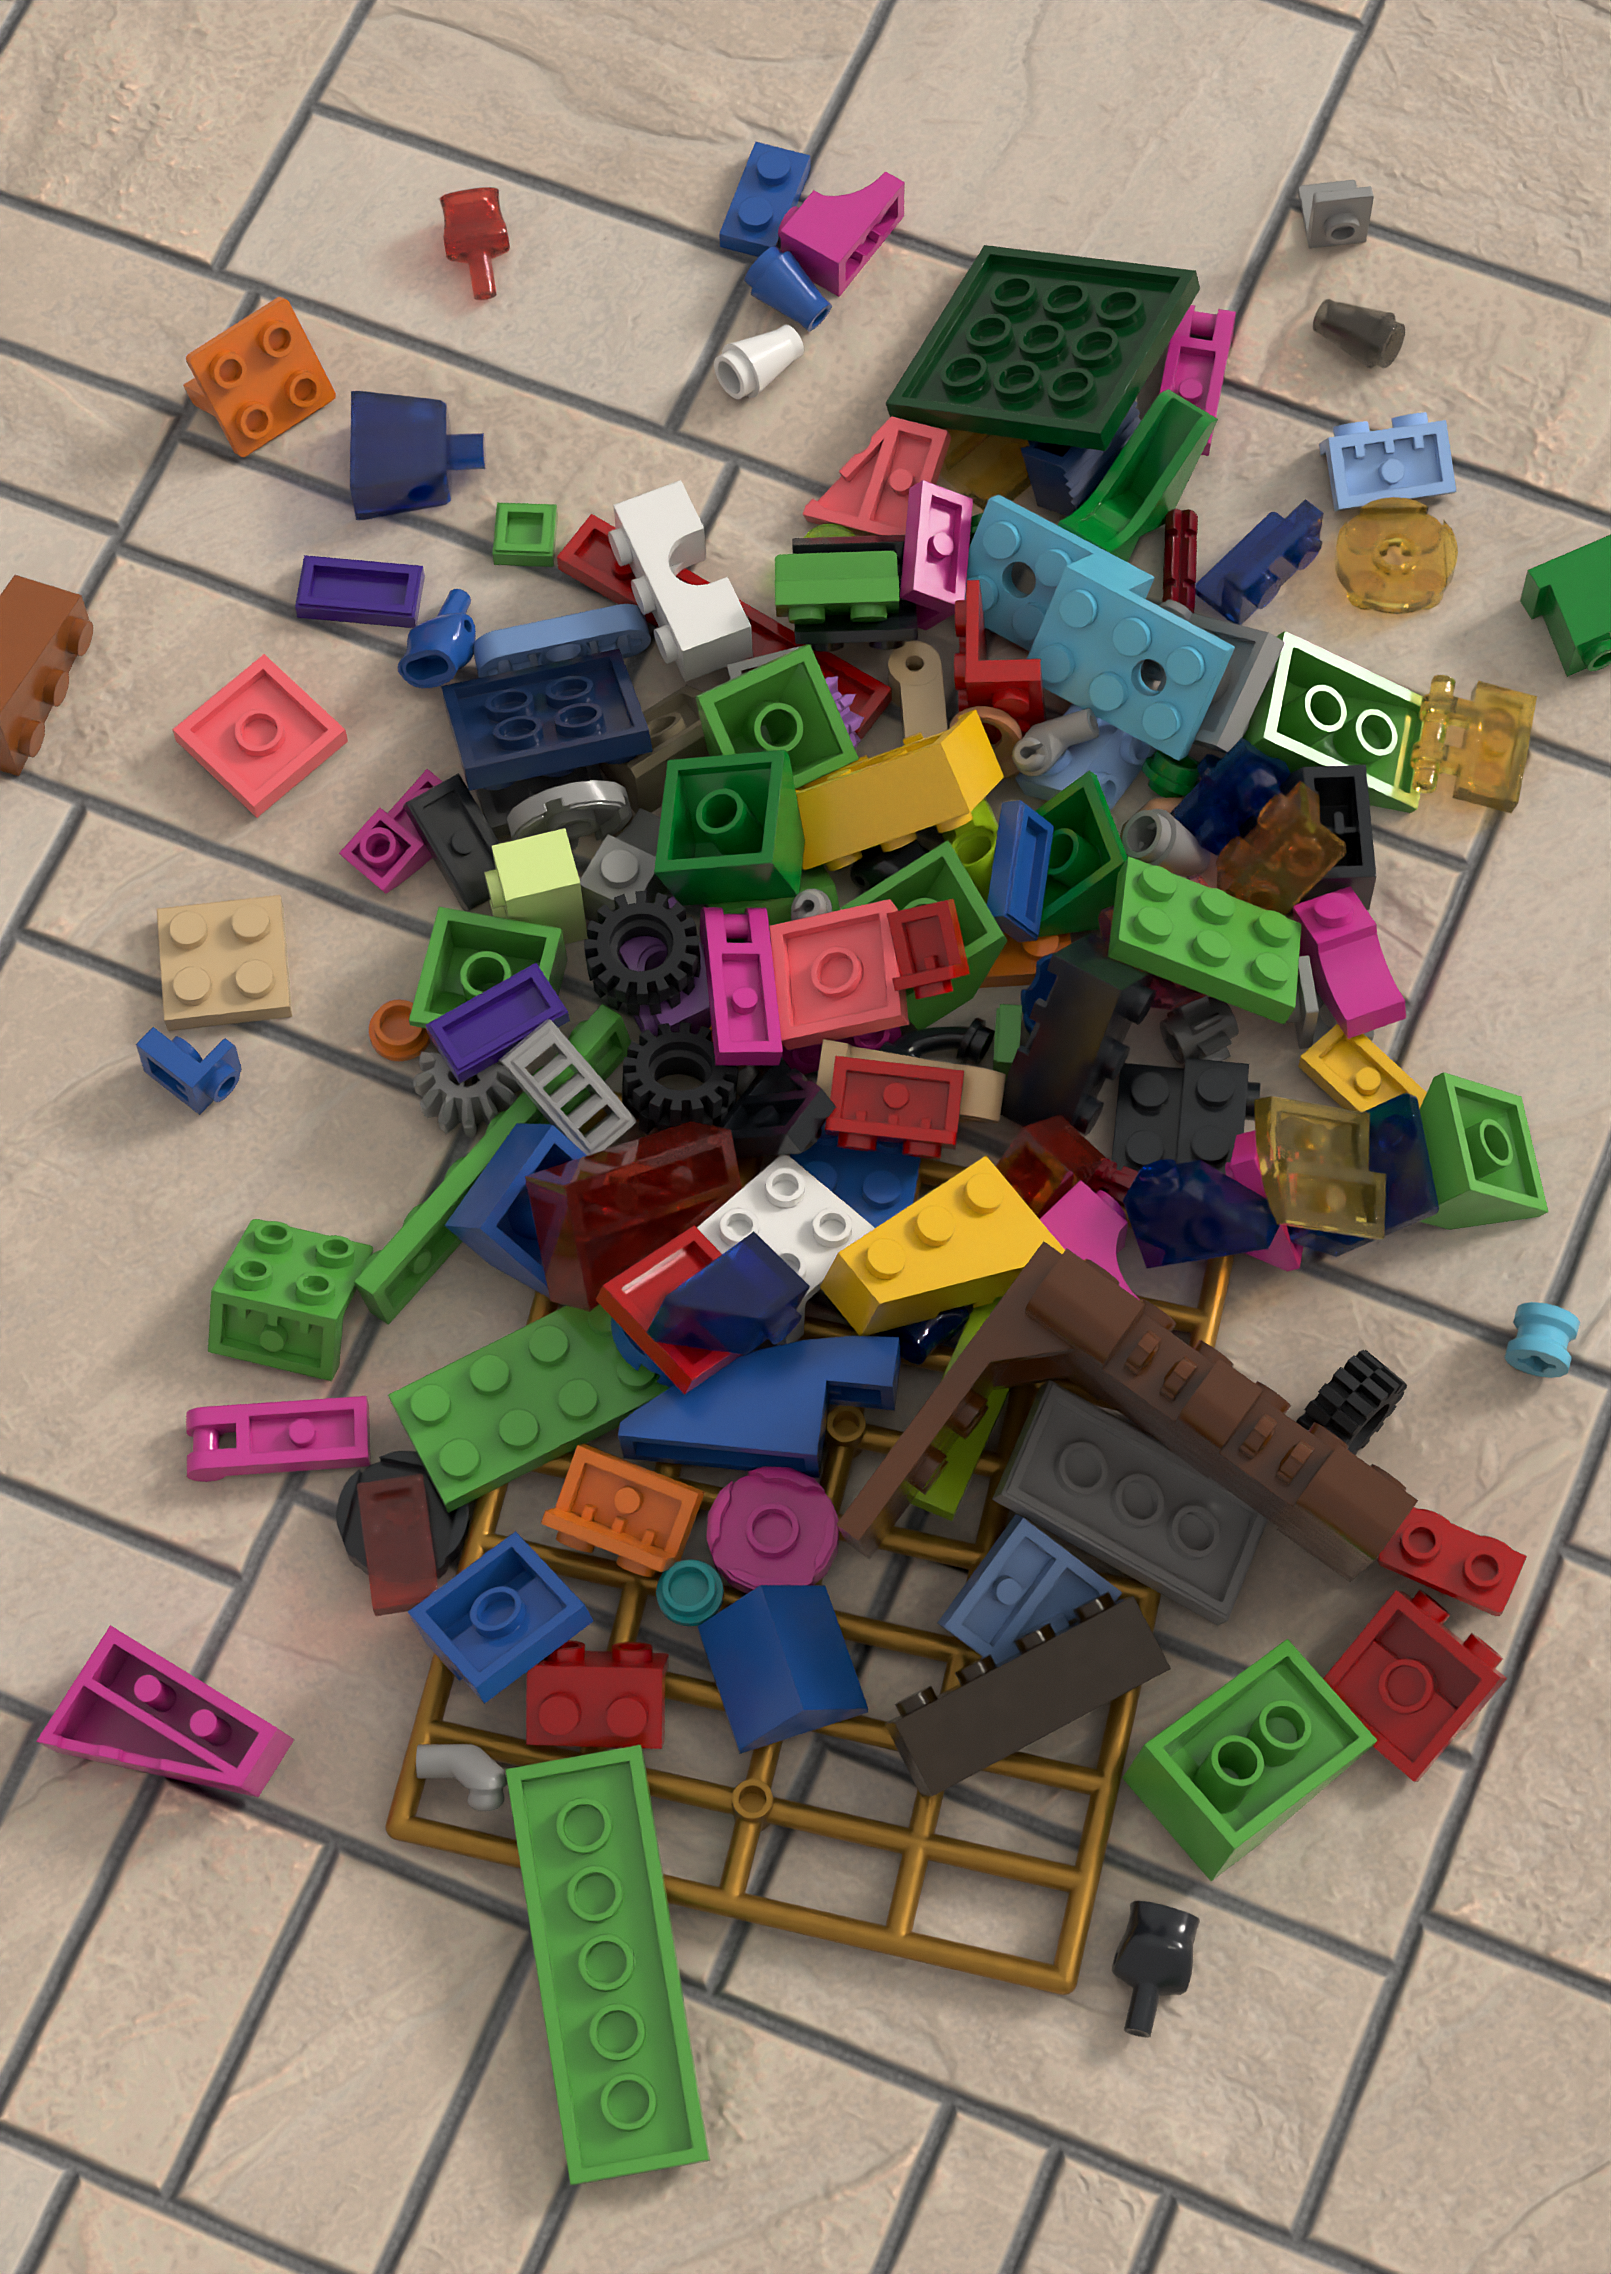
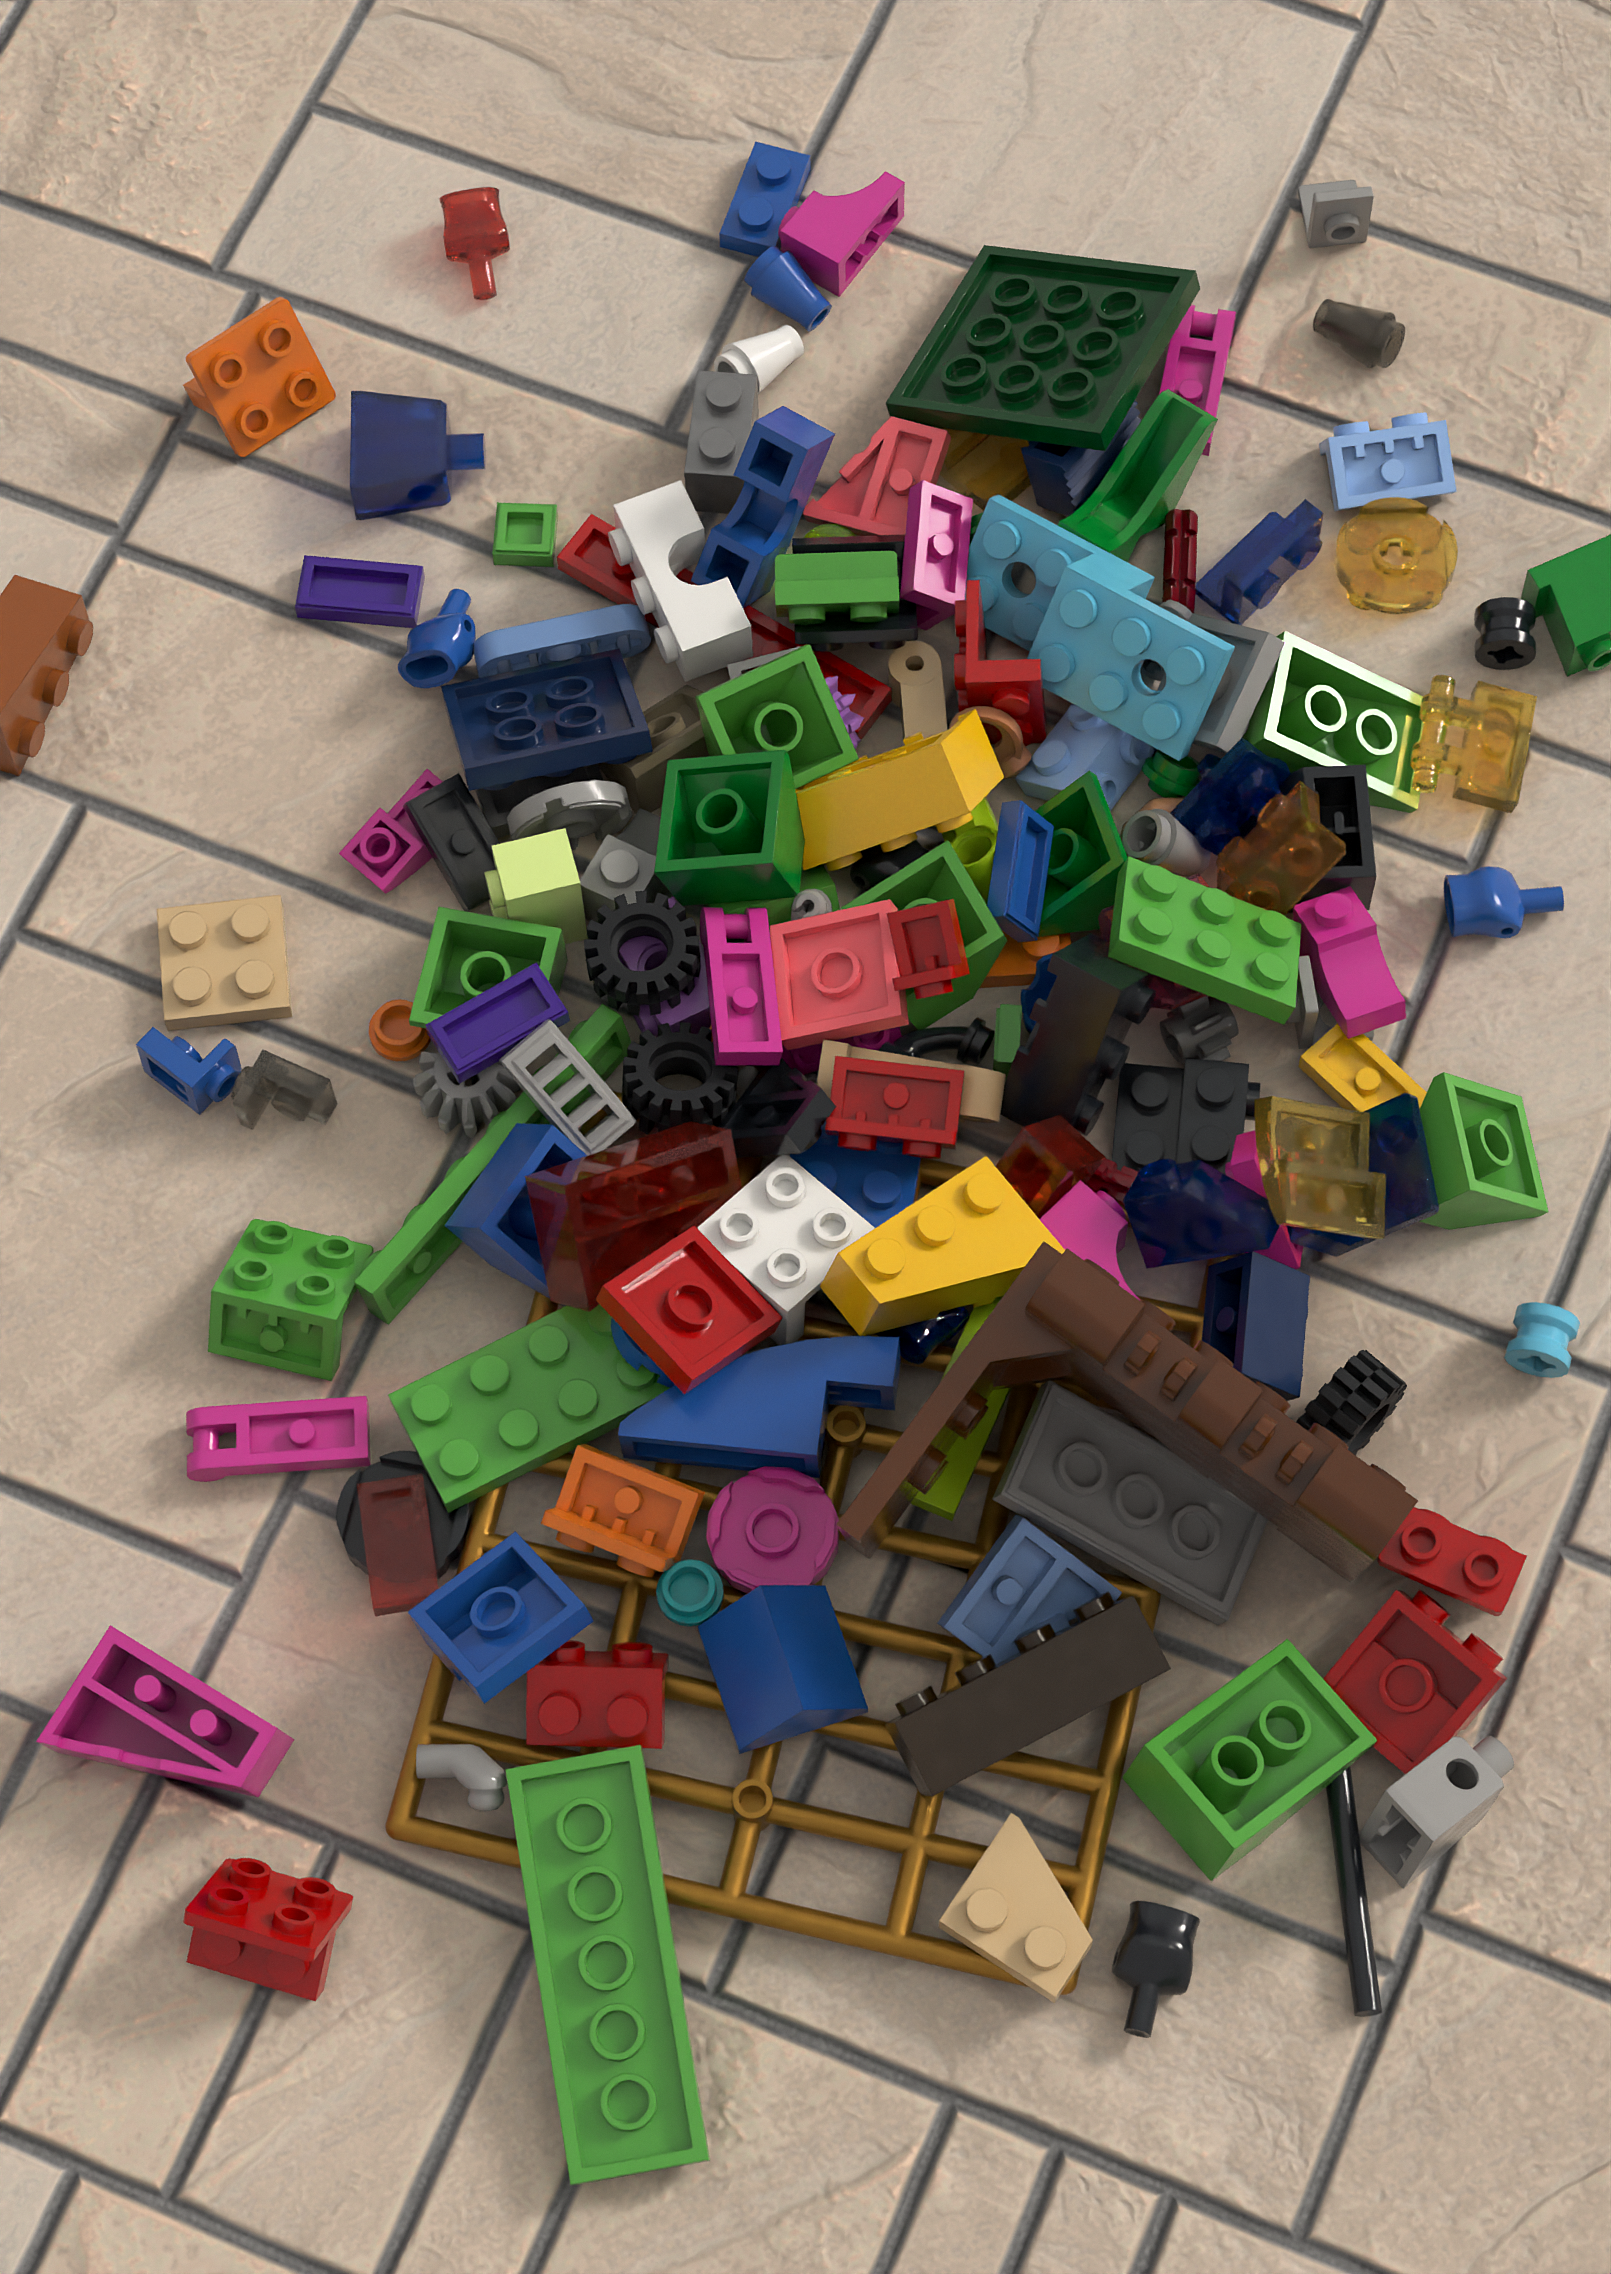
coral plate [172,654,348,818] -> none
clear blue slope [646,1231,810,1355] -> none
light grey arm [1012,708,1099,776] -> none
none -> red bracket [183,1858,353,2002]
none -> clear smoke bracket [231,1049,338,1130]
none -> flat silver brick [684,370,808,520]
none -> blue arch [691,406,835,608]
none -> tan wing [938,1813,1093,2003]
none -> dark blue brick [1202,1251,1310,1401]
none -> black bar [1326,1767,1382,2017]
none -> light grey torso [1359,1736,1514,1889]
none -> blue piece [1444,866,1564,939]
none -> black wheel [1474,597,1536,670]

